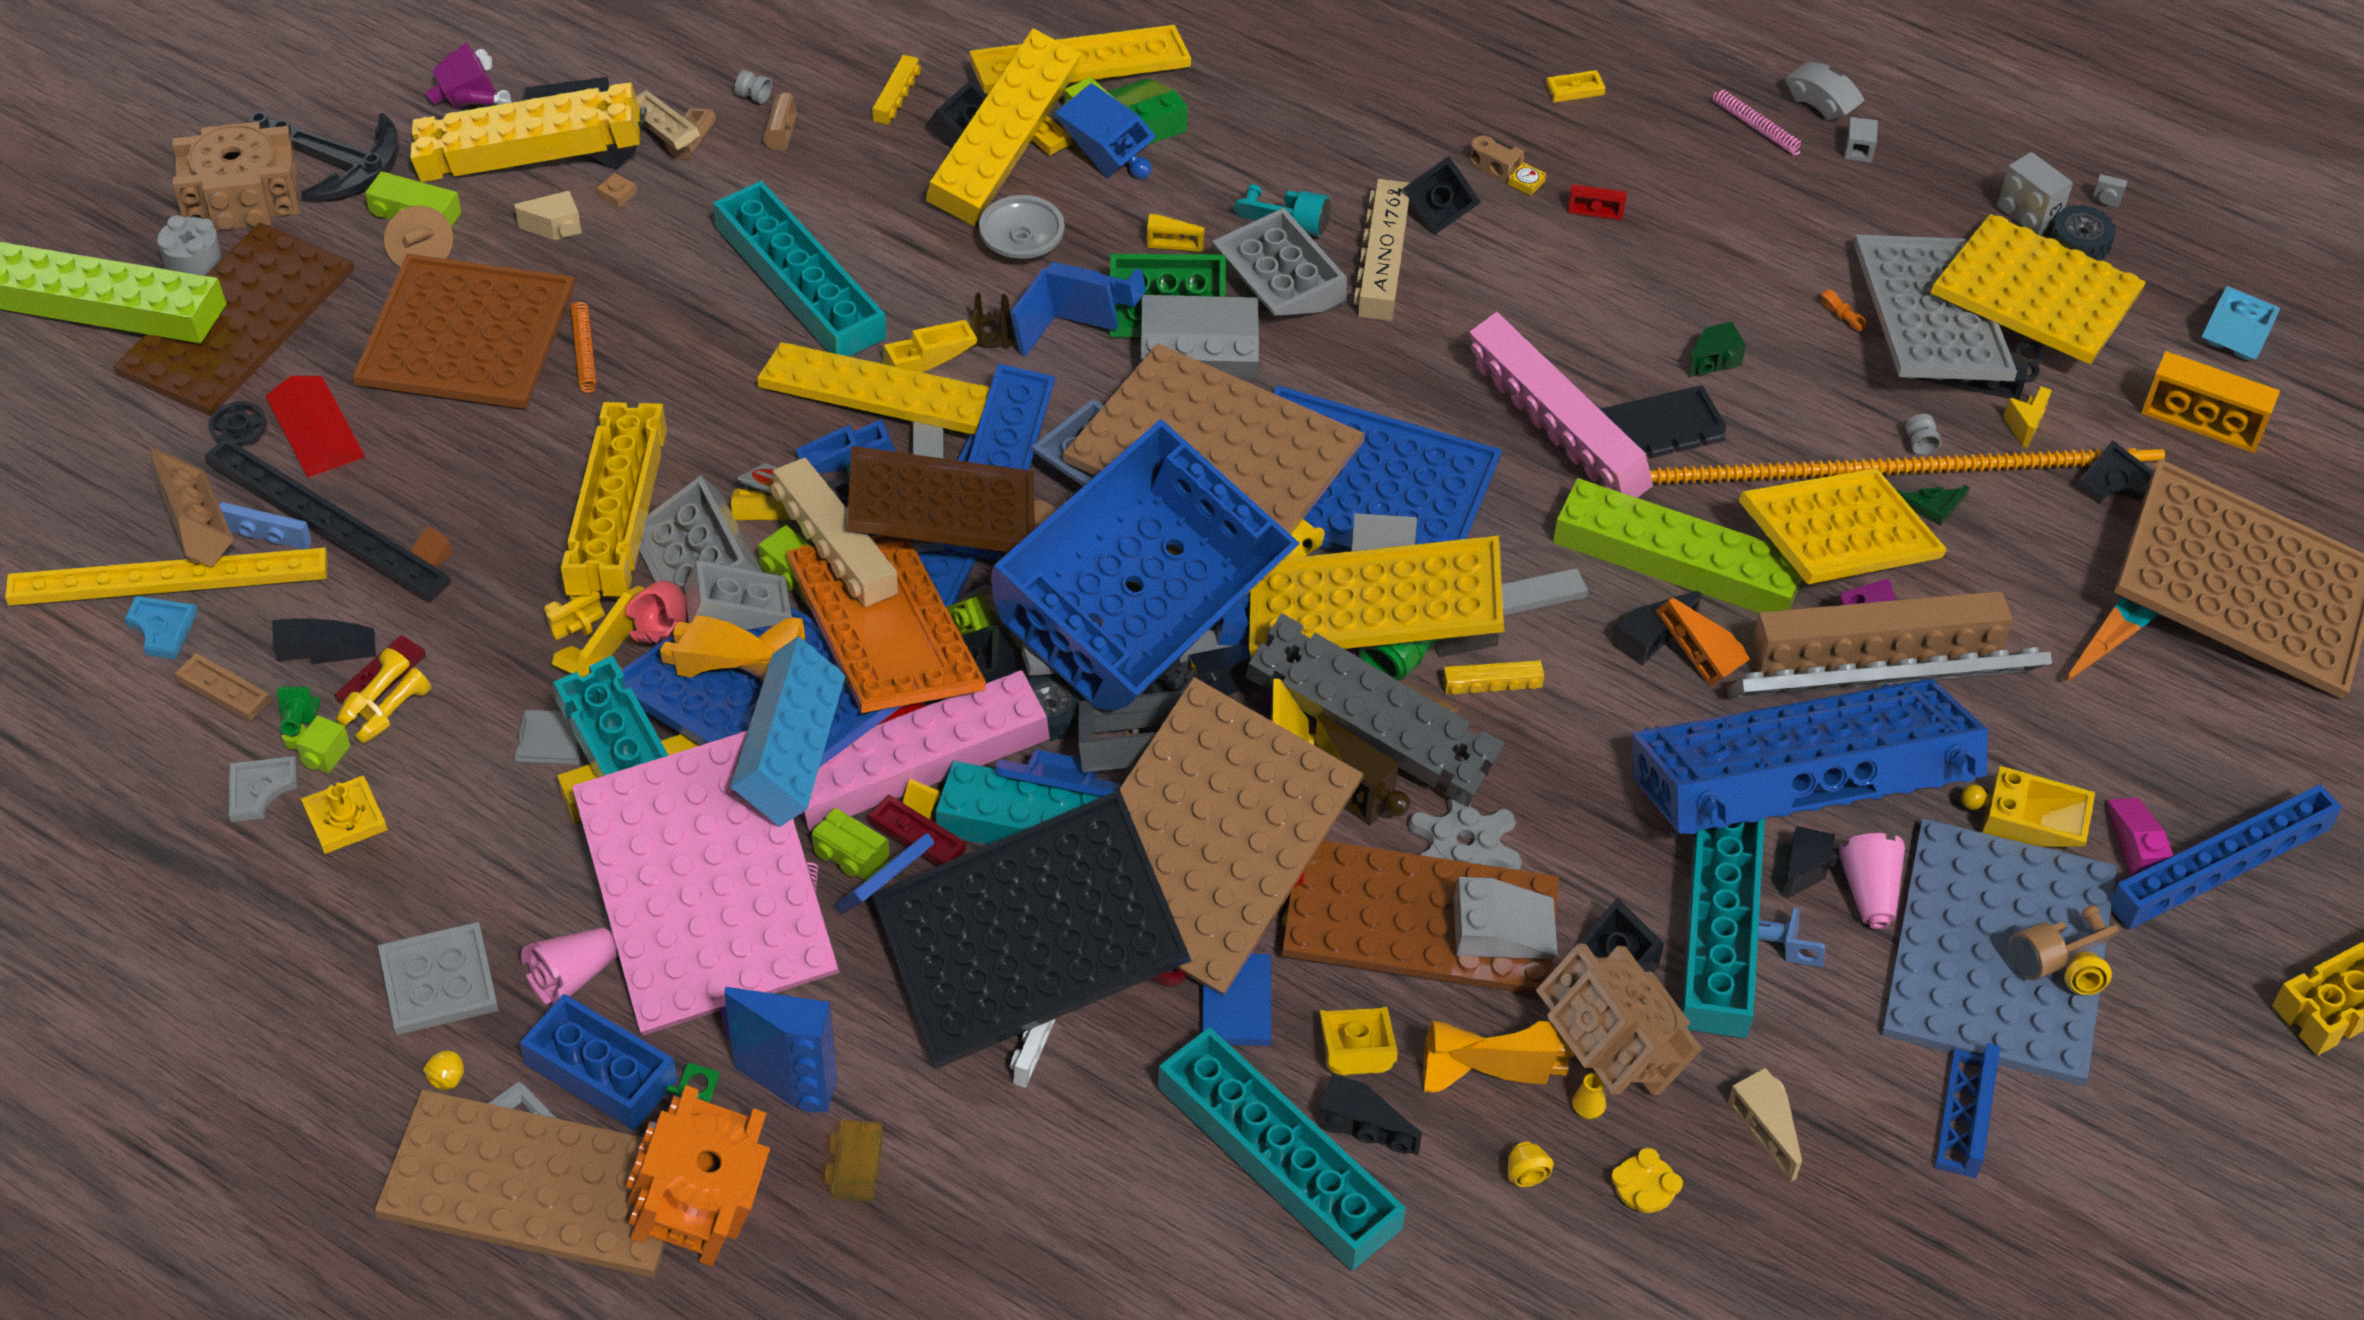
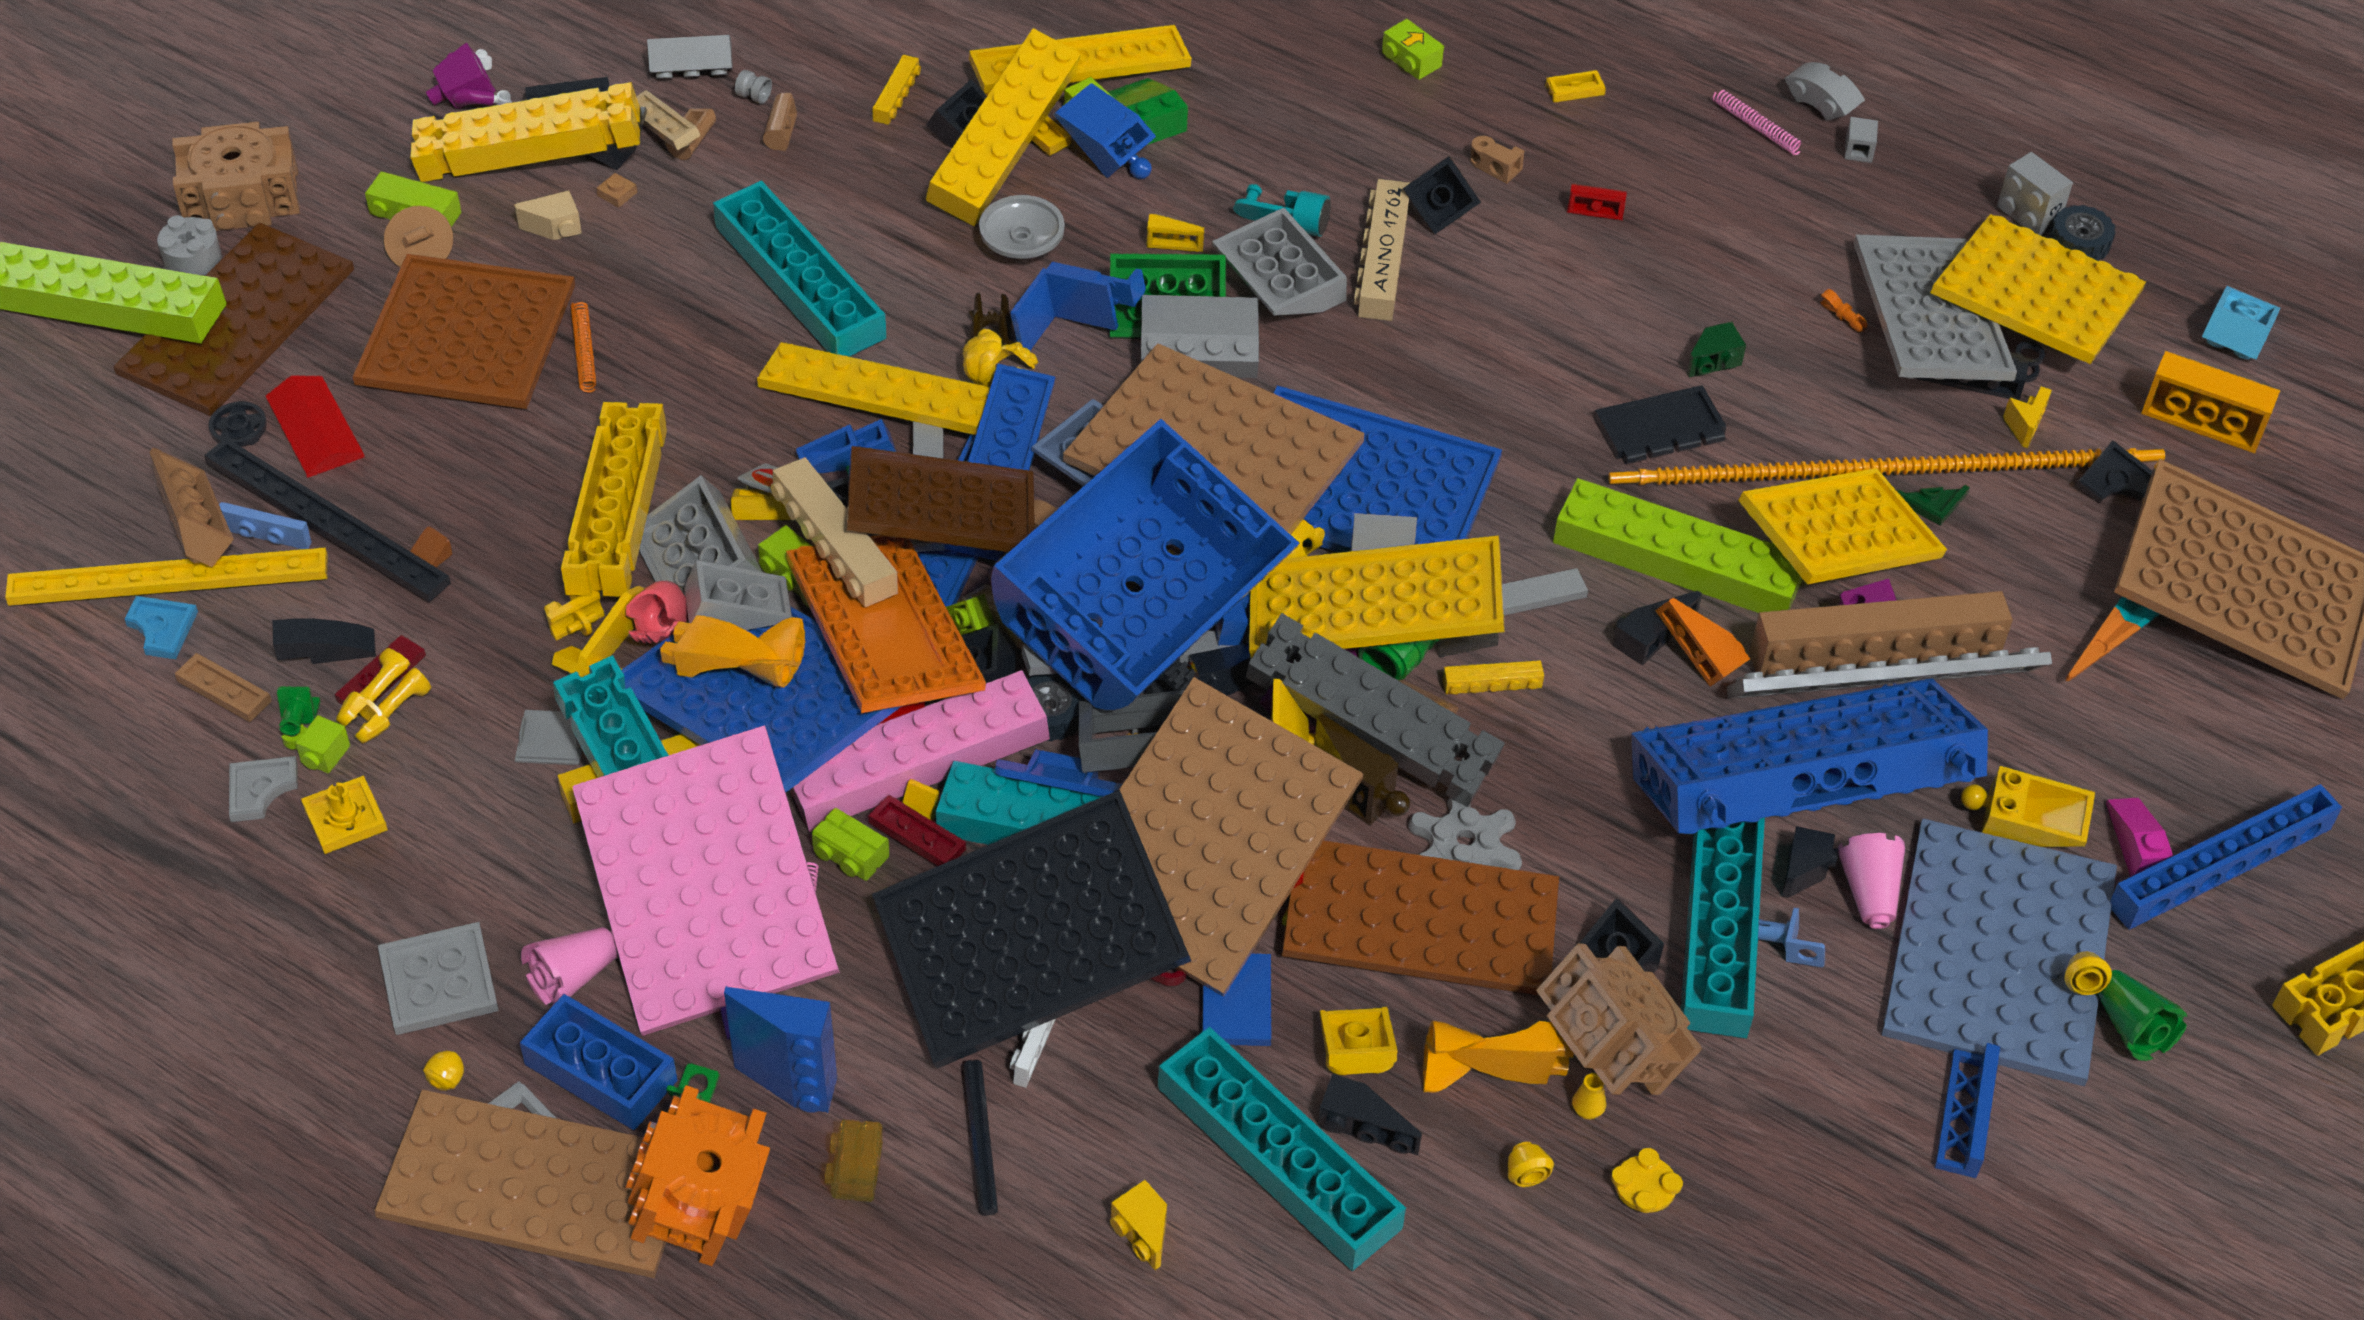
black piece [248,112,399,200] -> none
dark azure brick [731,636,846,827] -> none
blue tile [834,833,934,914] -> none
yellow slope [882,319,977,372] -> none
light grey slope [1453,877,1558,959] -> none
bright pink brick [1469,312,1653,498] -> none
yellow tile [1508,162,1547,196] -> none
tan slope [1727,1068,1802,1181] -> none
light grey wheel [1905,414,1942,455] -> none
medium nougat piece [2009,905,2121,981] -> none
light grey plate [2092,174,2127,208] -> none
none -> light grey slope [647,35,733,79]
none -> yellow hair [962,329,1038,387]
none -> black axle [964,1059,998,1216]
none -> yellow slope [1110,1180,1167,1270]
none -> lime brick [1382,19,1444,80]
none -> green cone [2097,970,2187,1061]

